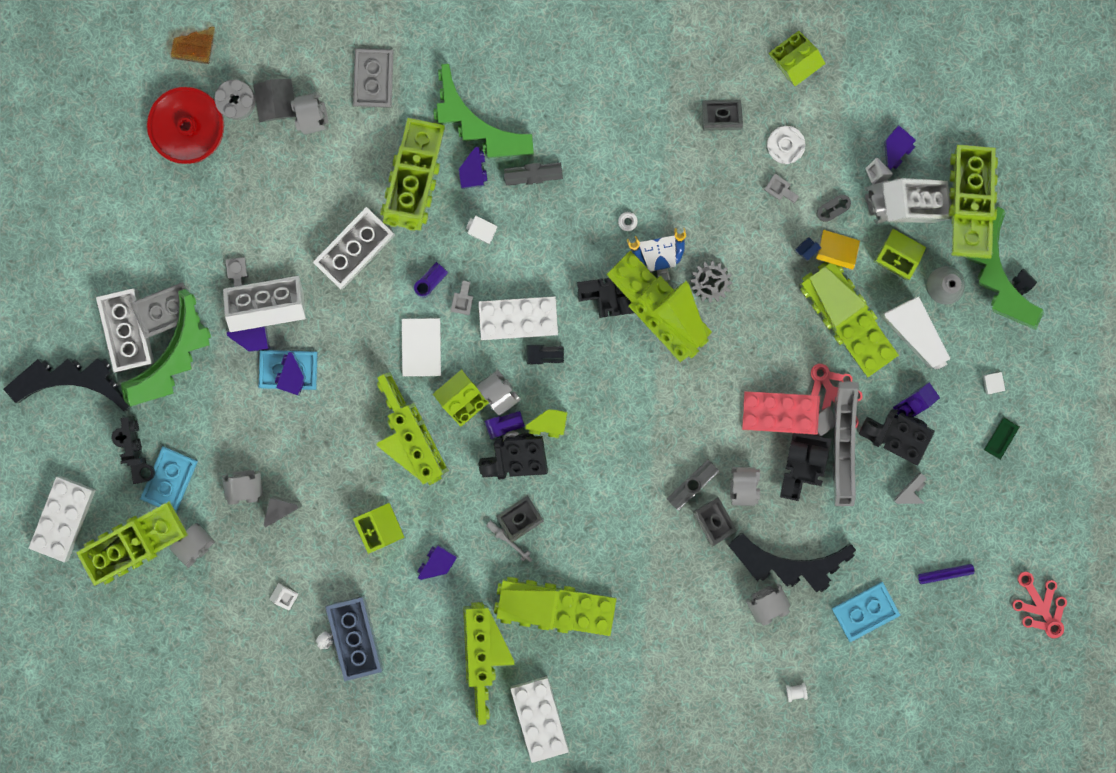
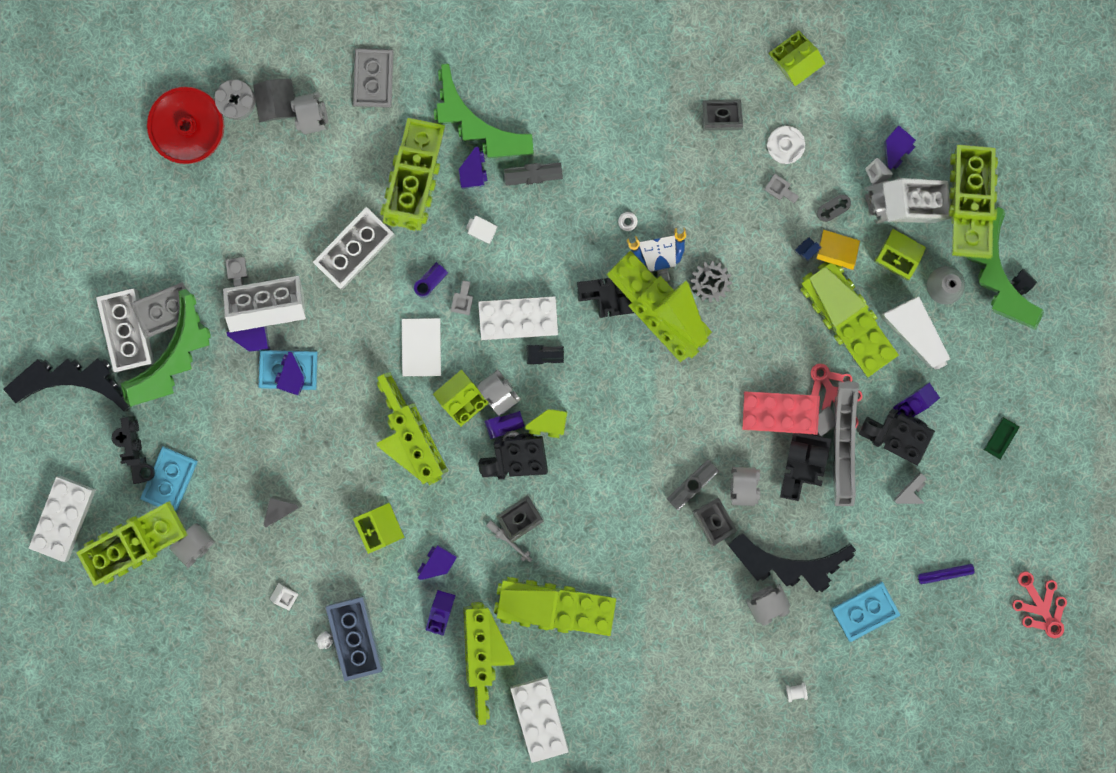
clear orange wing [171,27,215,64] -> none
light grey brick [222,470,263,504] -> none
white slope [982,372,1005,394] -> none
none -> dark purple slope [426,590,456,636]

